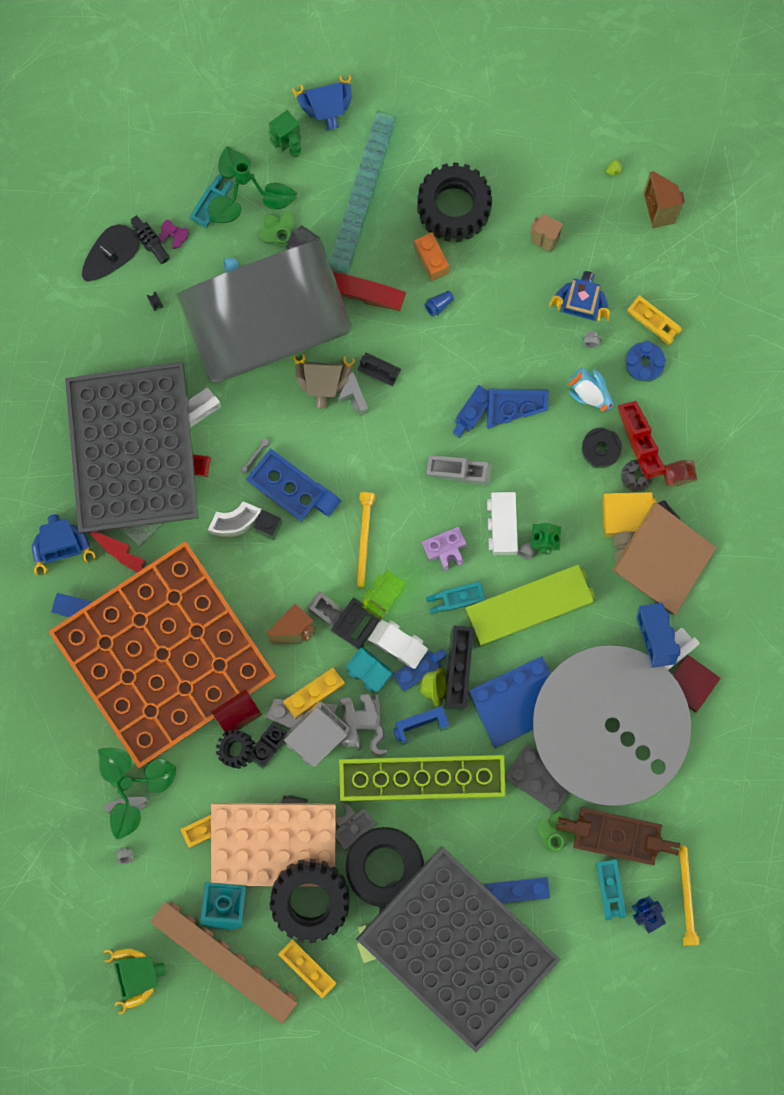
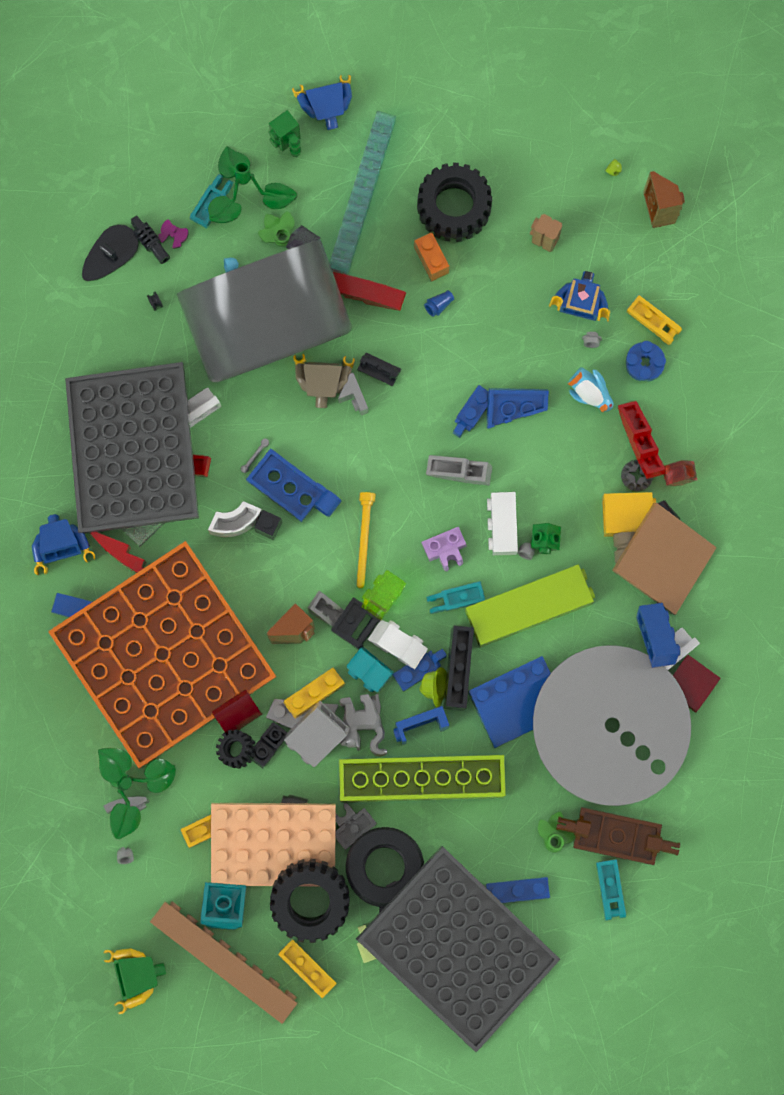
dark grey plate [505,744,569,812] -> none
black plate [581,428,622,468] -> none
clear blue brick [631,896,666,934] -> none
yellow piece [679,845,700,946] -> none

